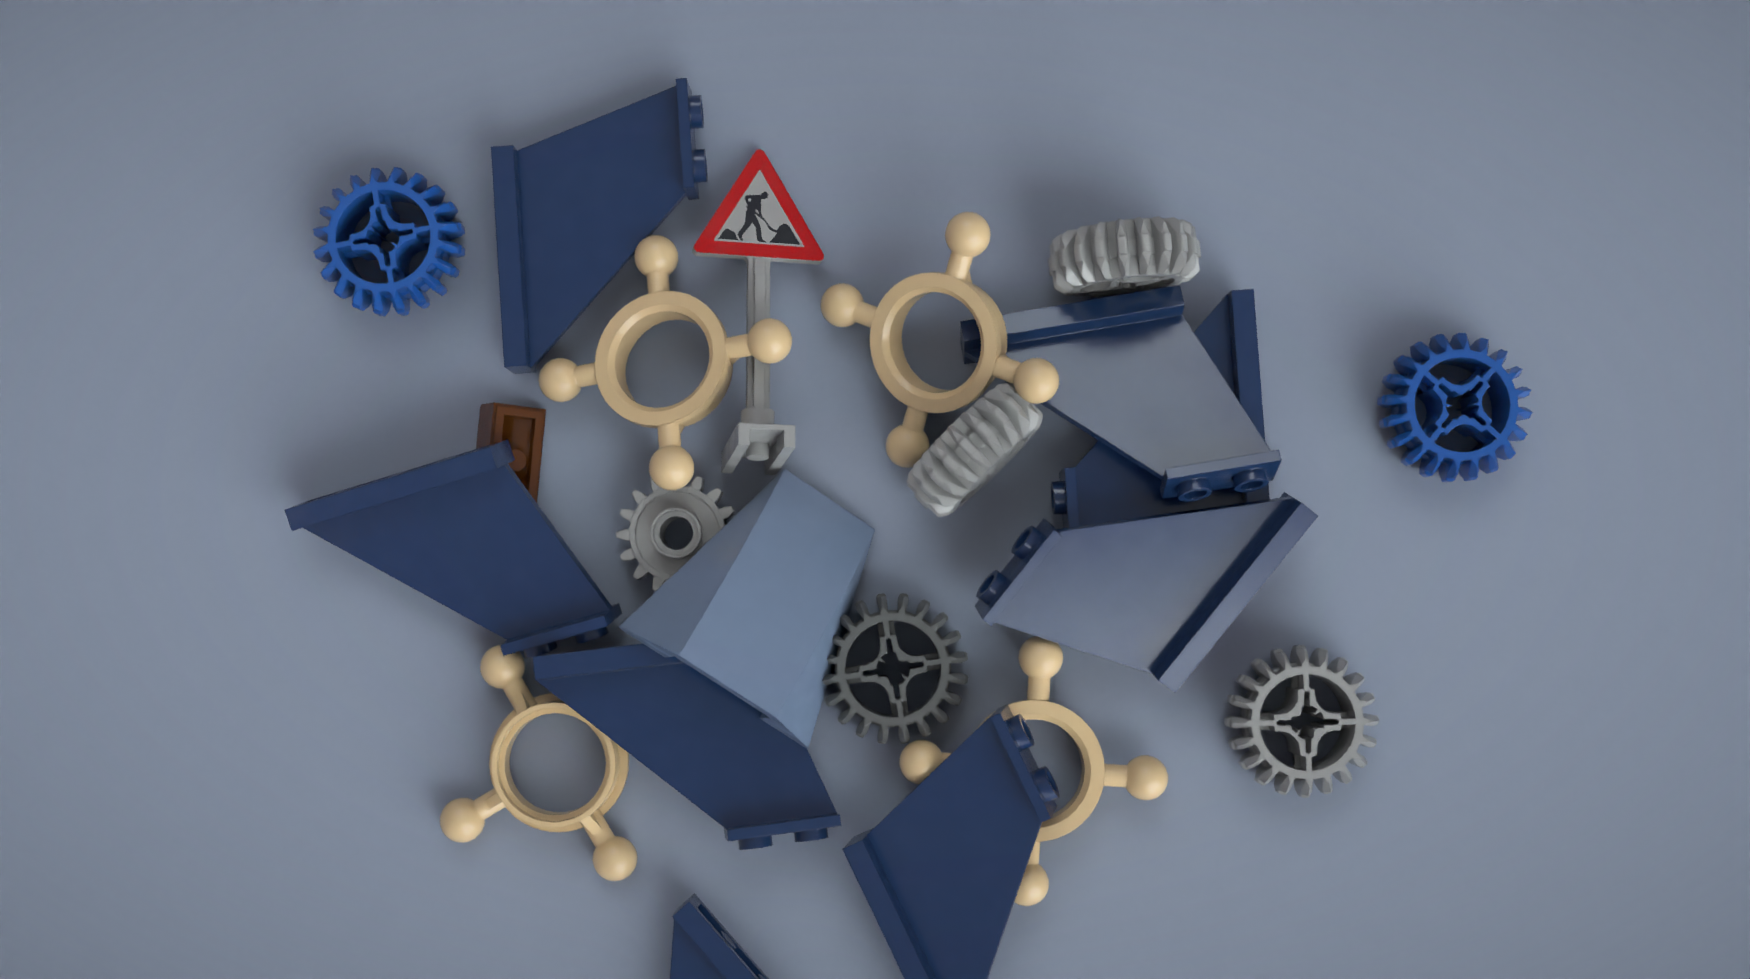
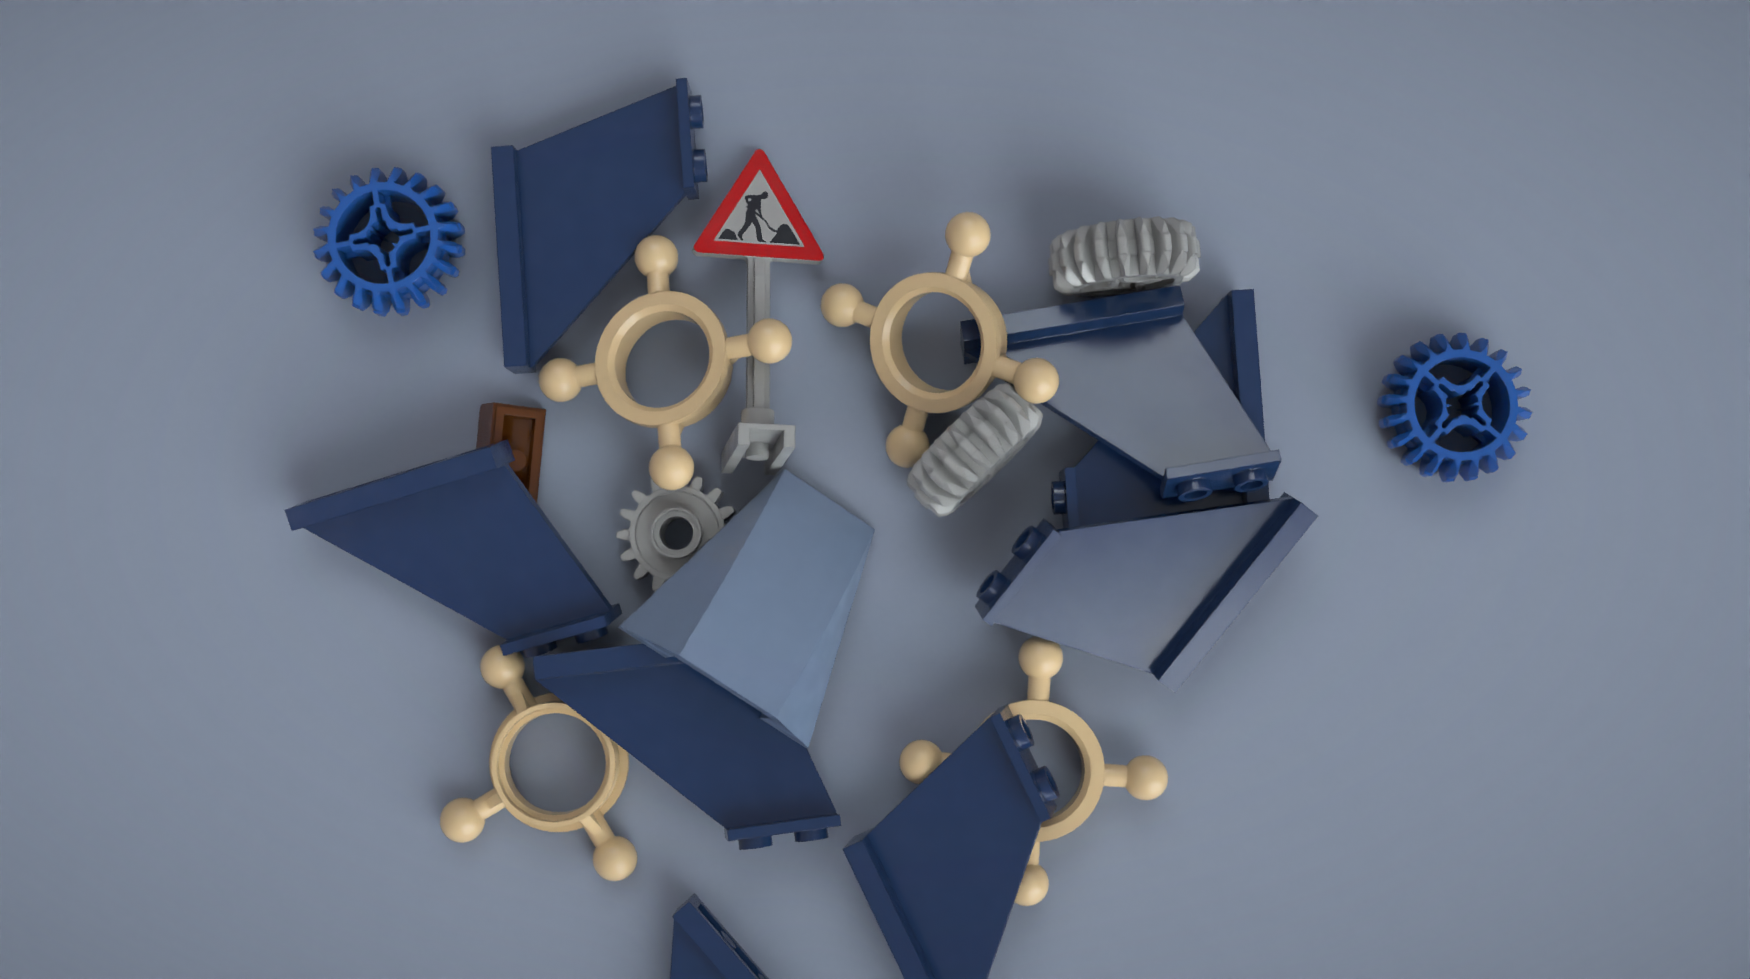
dark grey gear [822,593,968,744] -> none
light grey gear [1224,645,1380,798] -> none

